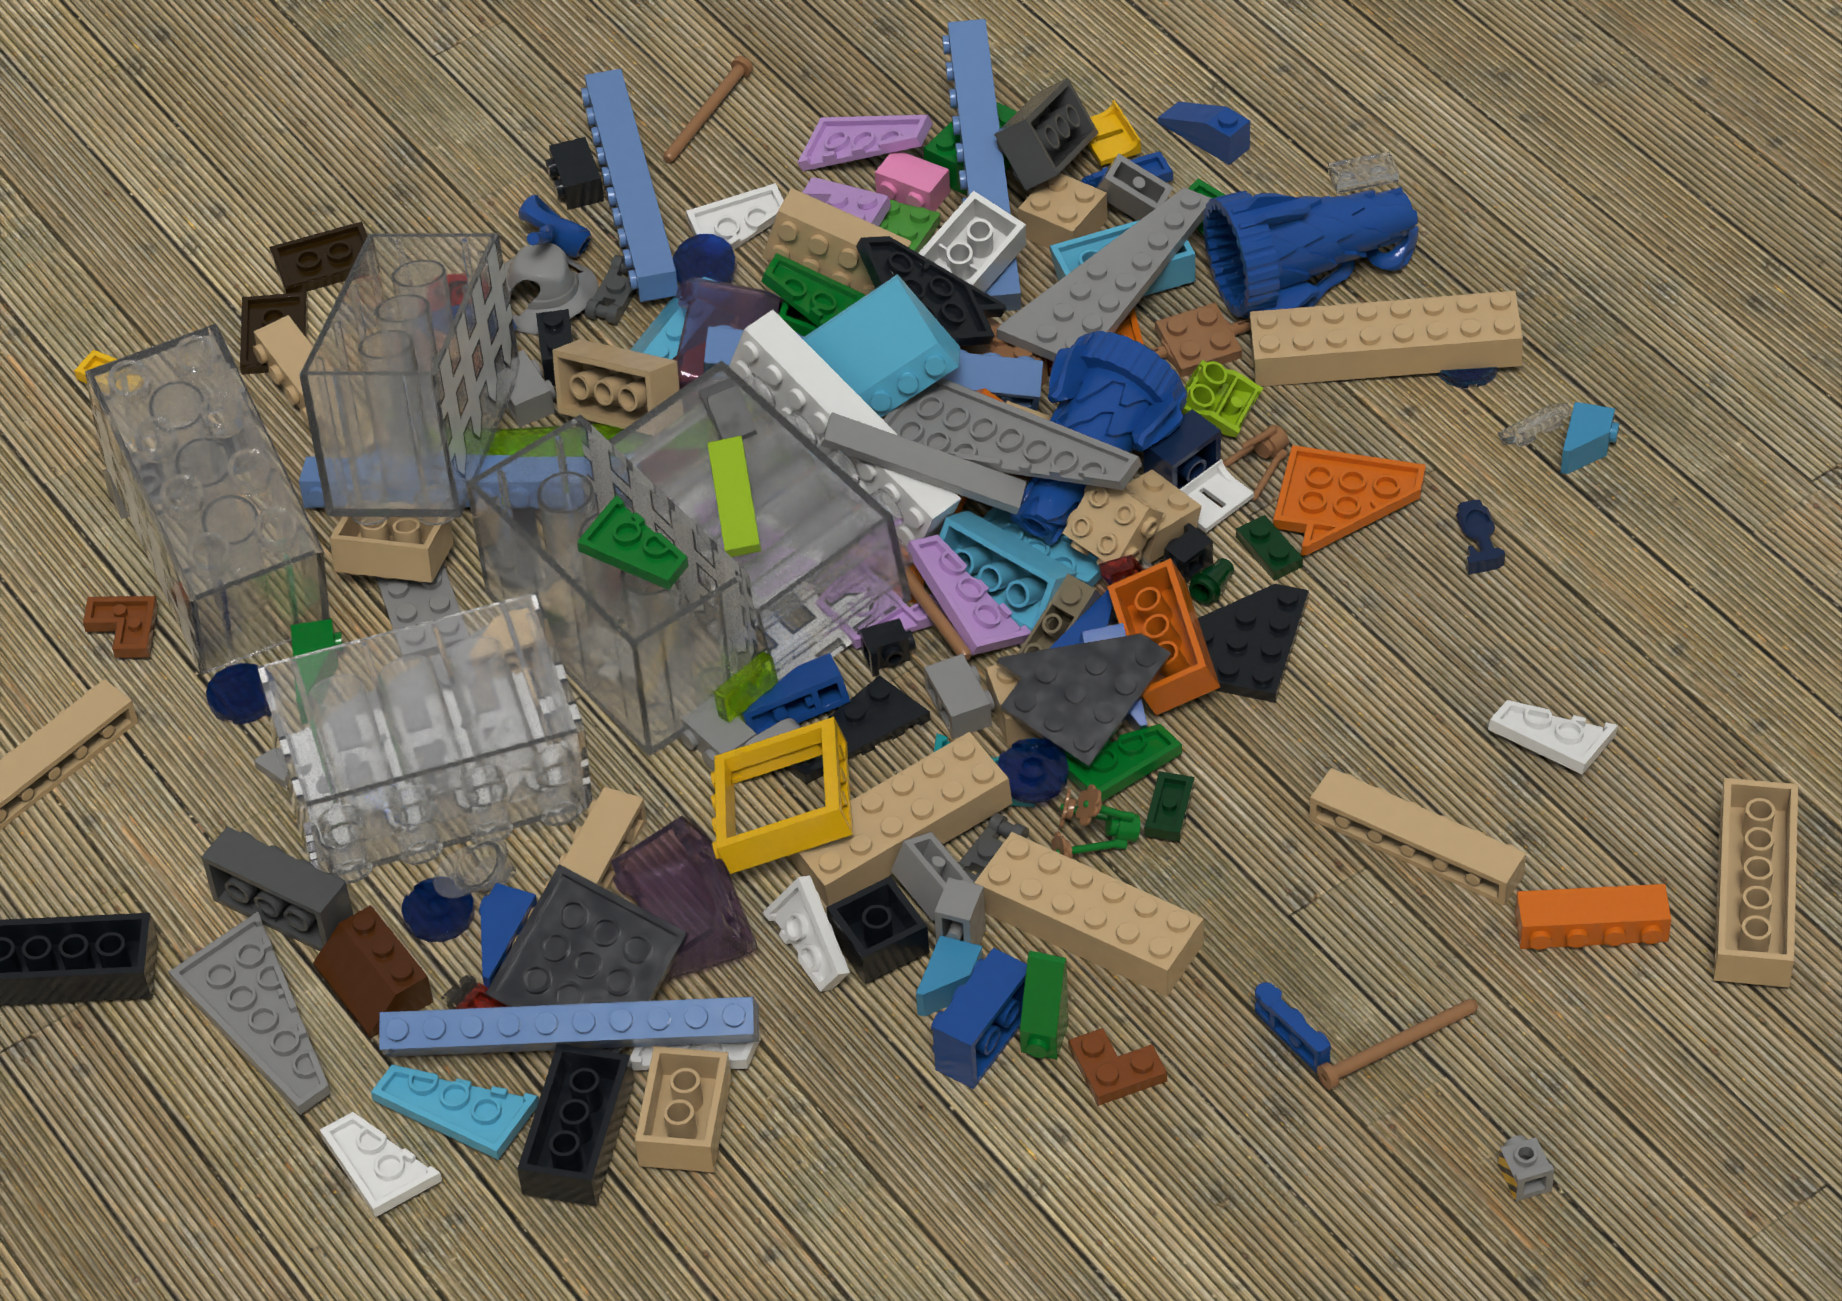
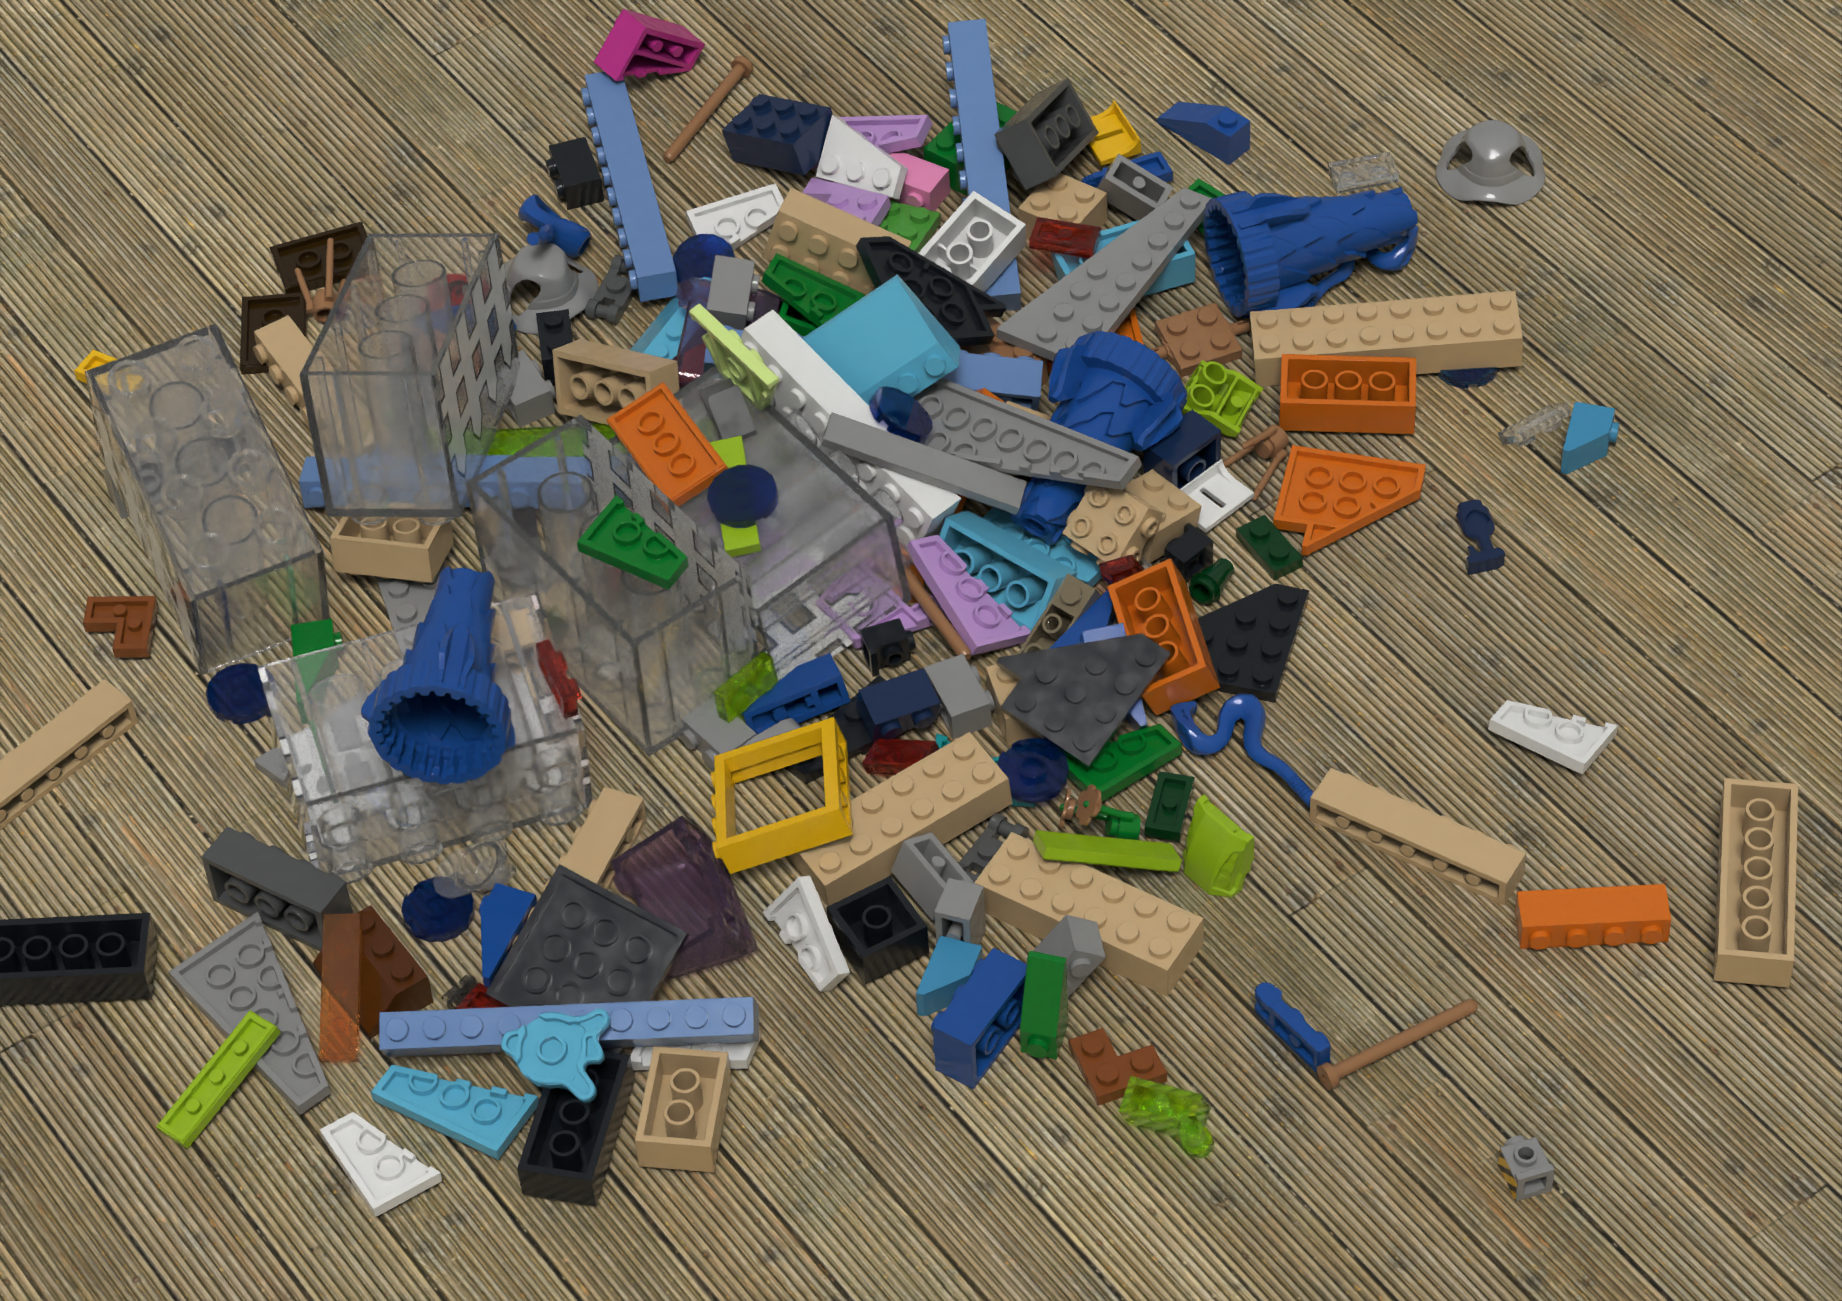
none -> lime tile [156,1010,281,1150]
none -> medium nougat plant [295,238,347,323]
none -> clear orange tile [319,913,362,1063]
none -> blue cone [361,566,516,784]
none -> medium azure tile [501,1009,611,1103]
none -> clear red plate [536,639,582,719]
none -> dark pink wedge [594,9,705,81]
none -> orange tile [606,382,731,511]
none -> yellowish green wing [689,303,780,411]
none -> light grey brick [706,255,760,330]
none -> clear blue tile [707,465,779,528]
none -> dark blue brick [722,94,833,175]
none -> white wing [815,115,908,200]
none -> dark blue brick [856,668,941,742]
none -> clear red plate [862,738,939,775]
none -> clear blue tile [869,386,933,443]
none -> light grey brick [1026,915,1106,997]
none -> clear red plate [1029,217,1101,258]
none -> lime tile [1033,830,1182,872]
none -> clear neon green hinge [1119,1076,1214,1158]
none -> blue animal [1170,693,1314,808]
none -> lime slope [1182,795,1254,898]
none -> orange brick [1279,354,1416,434]
none -> light grey piece [1436,120,1545,205]

